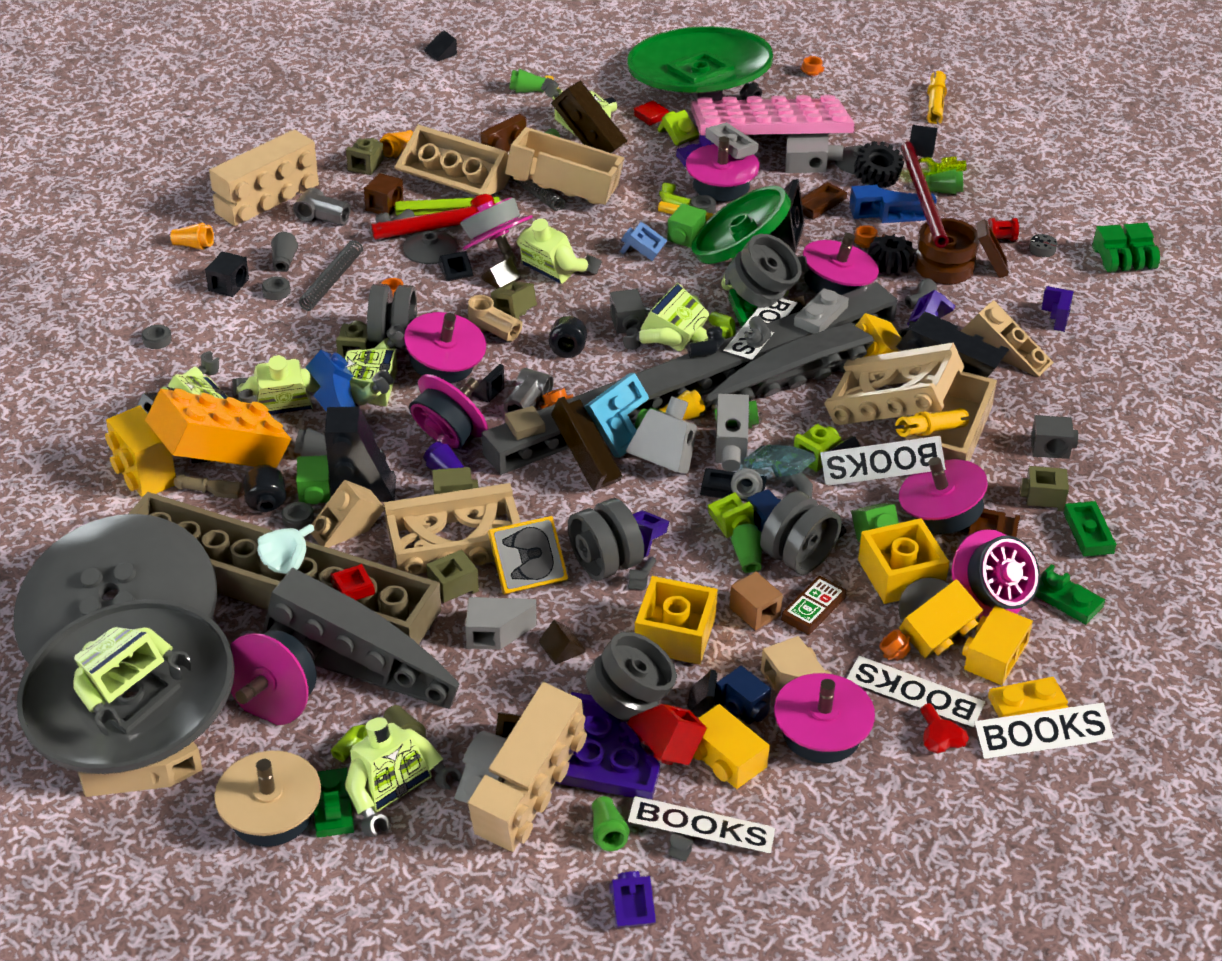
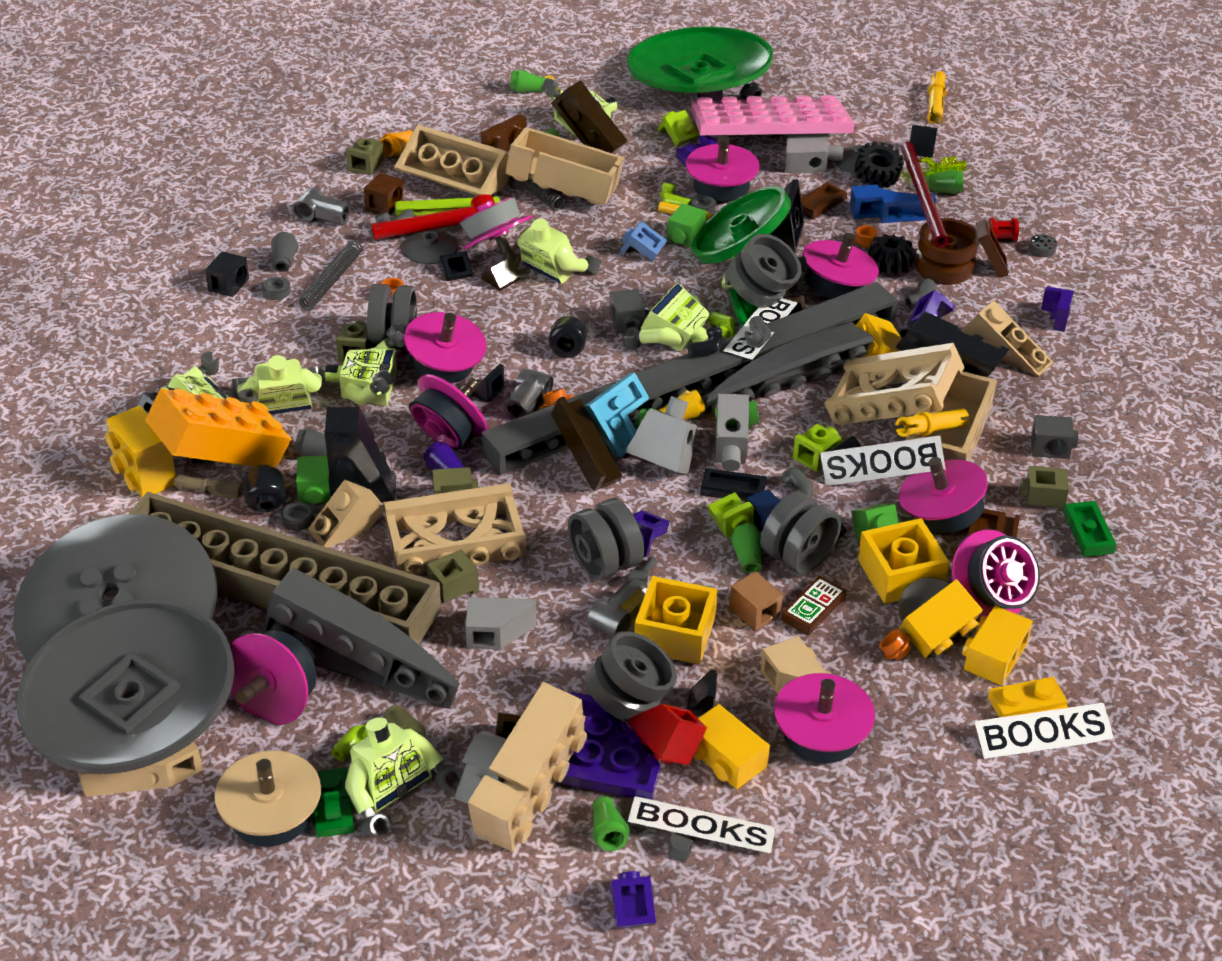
yellowish green torso [73,627,191,735] -> none
dark grey tile [142,324,172,349] -> none
light orange cone [170,223,214,250] -> none
tan piece [209,129,319,226] -> none
light aqua piece [257,524,314,574] -> none
blue slope [305,350,355,412] -> none
red tile [330,564,375,600] -> none
black slope [424,31,457,62] -> none
tan piece [468,295,522,342] -> none
tile [488,516,568,595] -> none
olive brick [490,281,537,320] -> none
dark tan tile [505,406,545,440] -> none
dark brown slope [539,620,585,665] -> none
red tile [634,100,669,126] -> none
light grey plate [705,122,758,159] -> none
dark blue brick [715,665,771,725] -> none
light grey plate [731,468,763,499] -> none
clear light blue slope [744,445,816,477] -> none
light grey plate [794,288,849,334] -> none
orange plate [801,56,824,76] -> none
white sticker [846,656,986,727] -> none
red rock [920,703,969,754] -> none
green plate [1035,564,1105,625] -> none
green legs [1092,223,1160,272] -> none
none -> flat silver piece [587,578,647,638]

